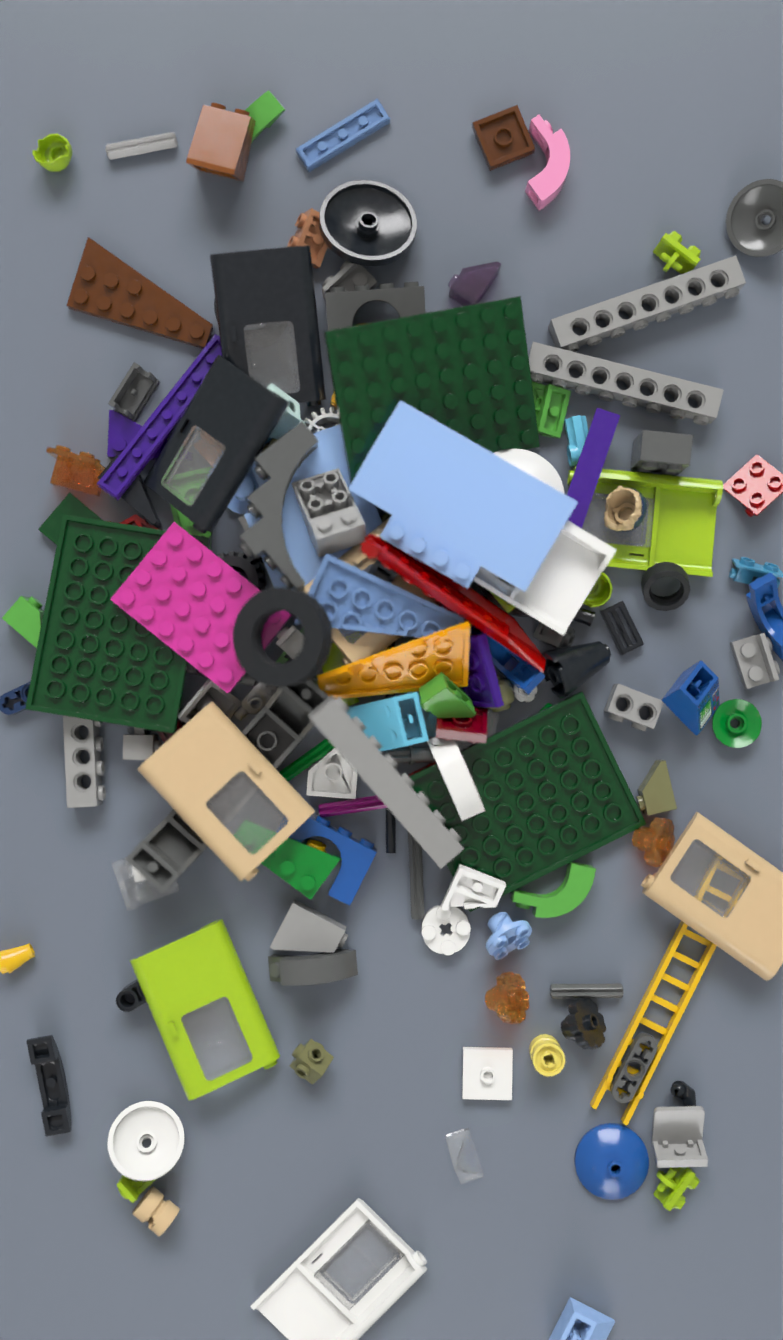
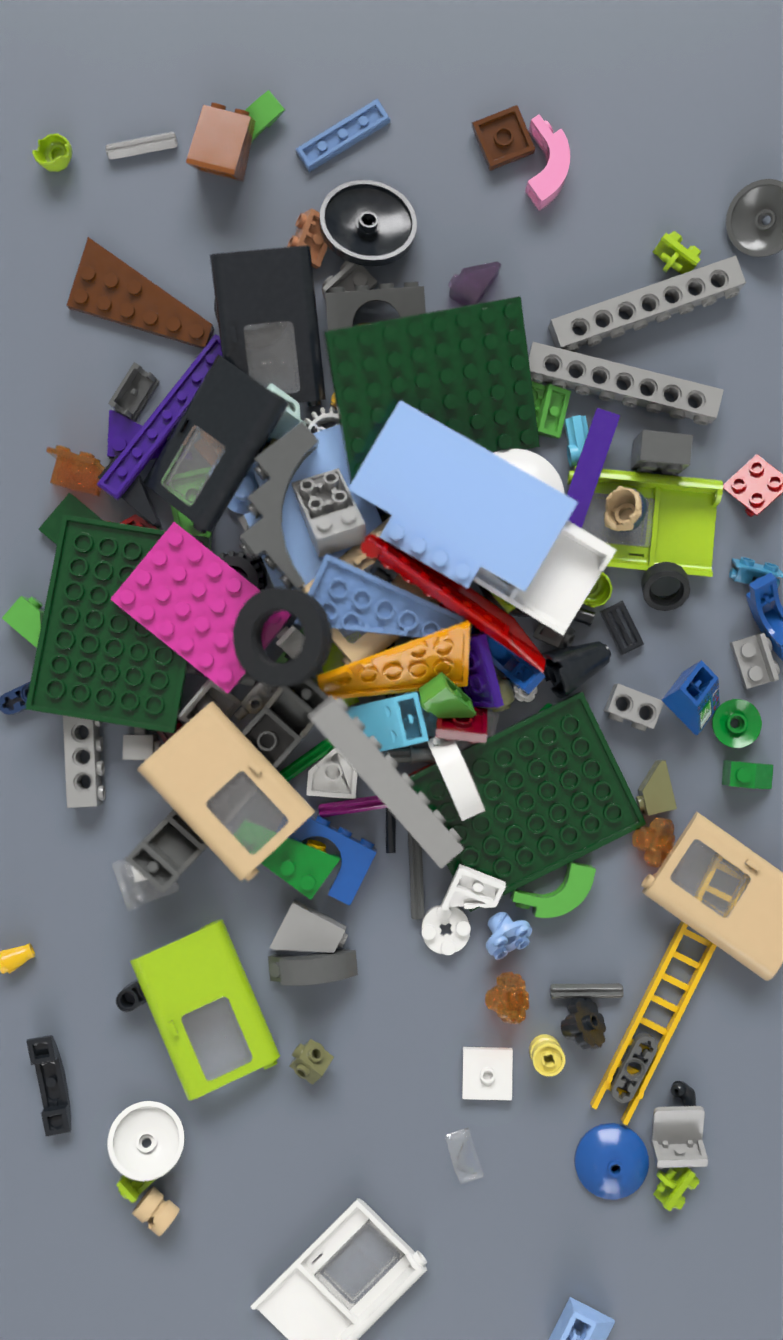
none -> green slope [722,760,774,789]

